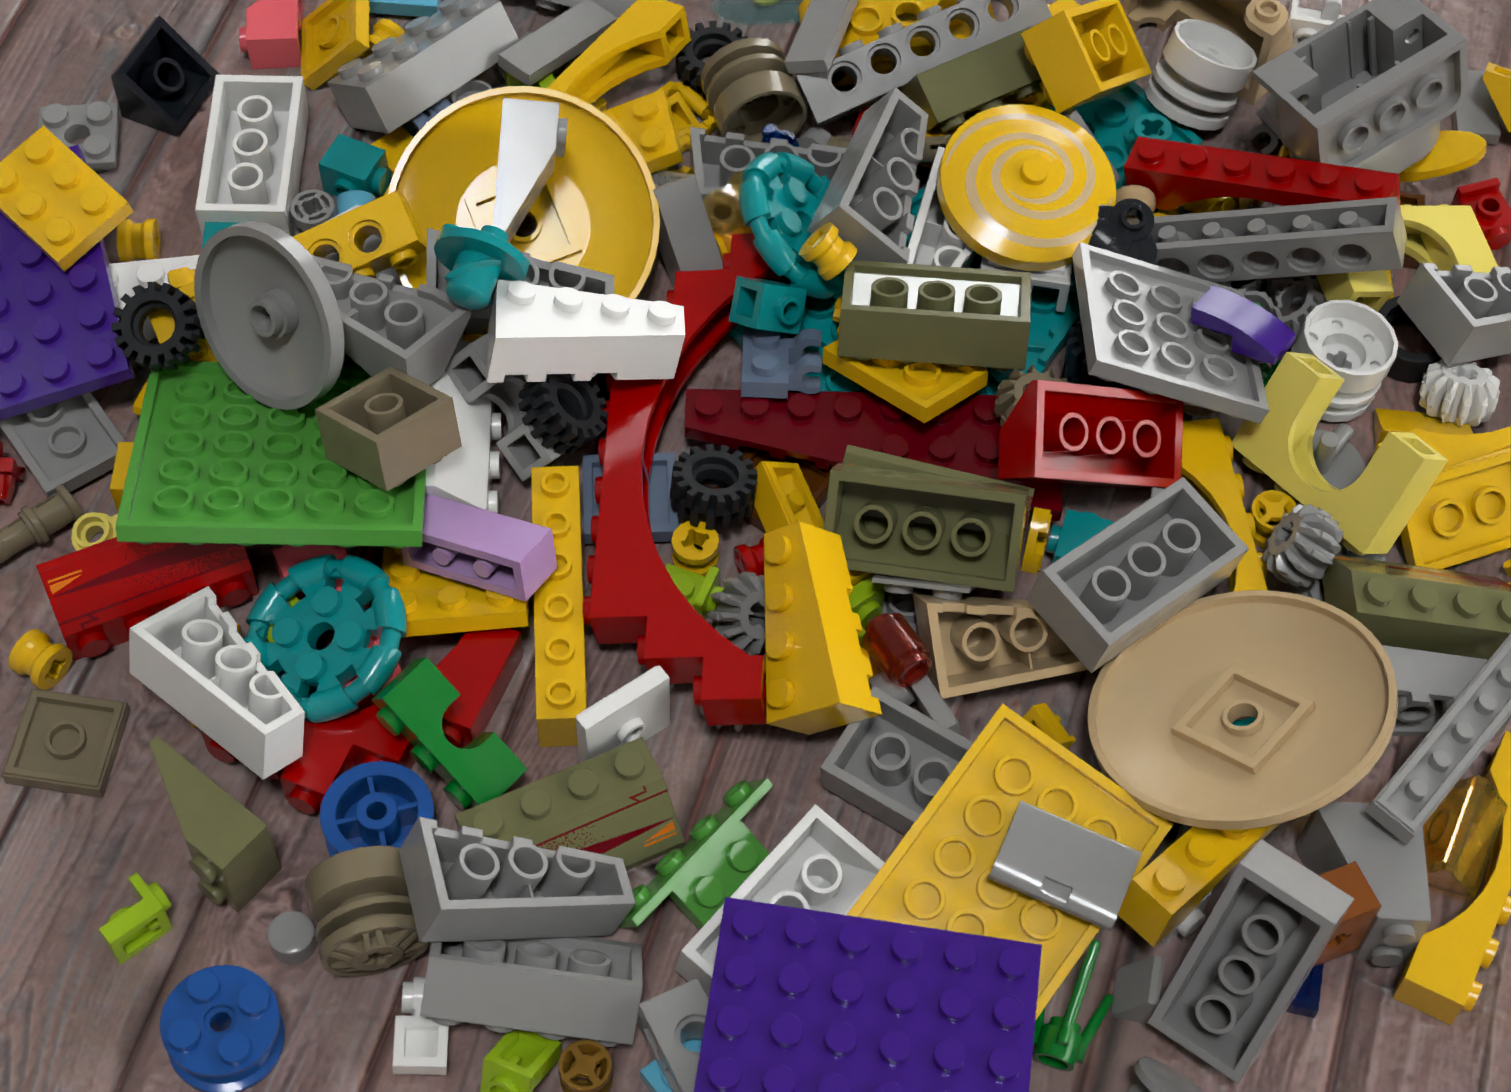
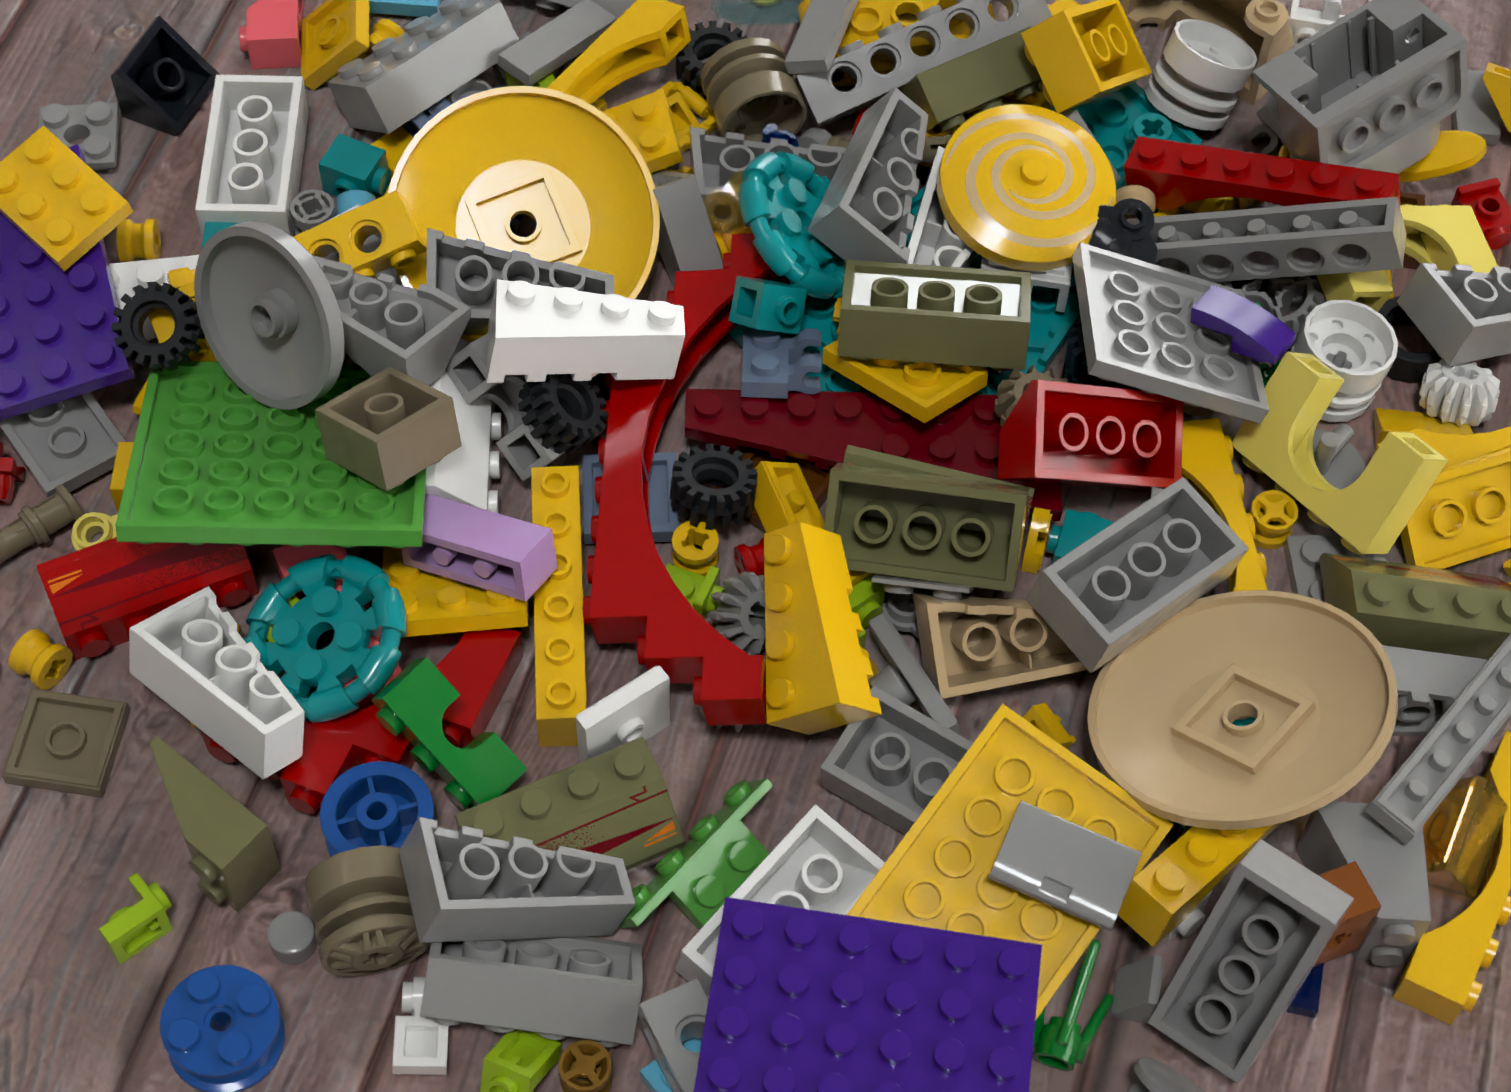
teal plate [434,224,530,310] -> none
slope [493,98,568,243] -> none
yellow wheel [799,222,857,281] -> none
clear red brick [862,613,932,687] -> none
light grey gear [1262,504,1344,588] -> none

